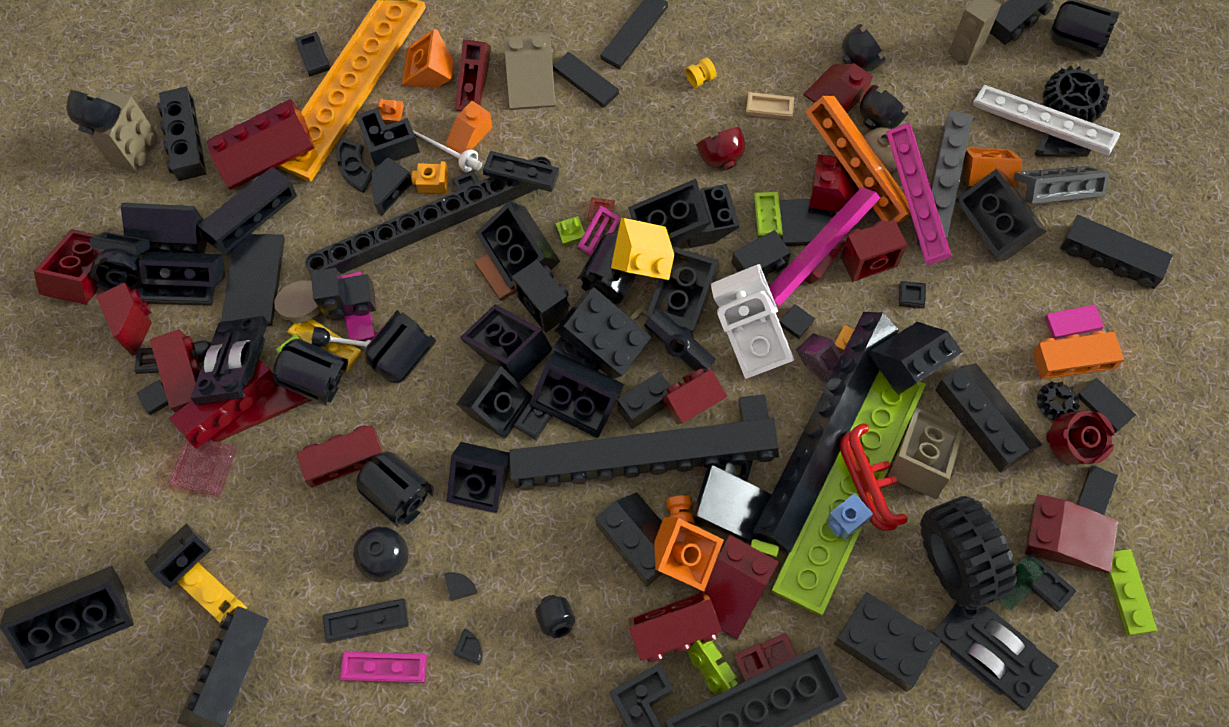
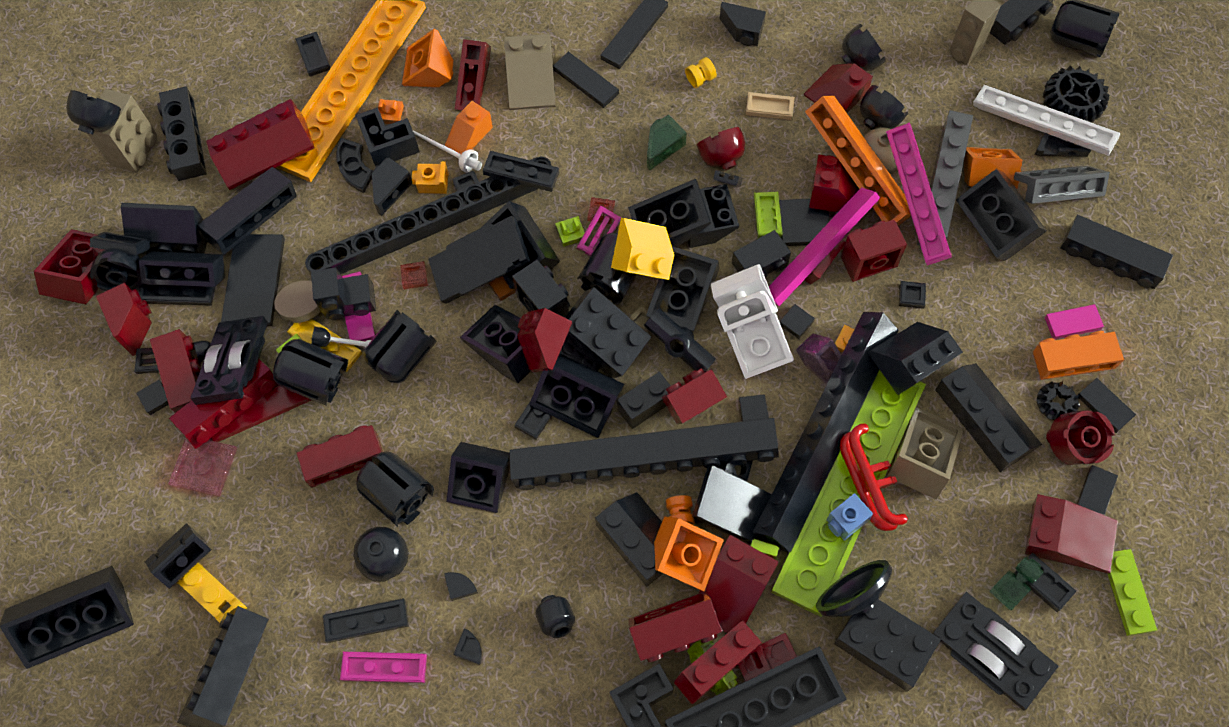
black slope [456,364,532,438] -> none
black tyre [920,496,1017,610] -> none
none -> clear red tile [400,261,428,290]
none -> black piece [428,216,530,304]
none -> dark red slope [517,308,572,372]
none -> clear green slope [647,114,687,170]
none -> dark red brick [674,620,762,705]
none -> black tile [713,170,743,187]
none -> black slope [719,2,766,46]
none -> black dish [816,560,892,617]

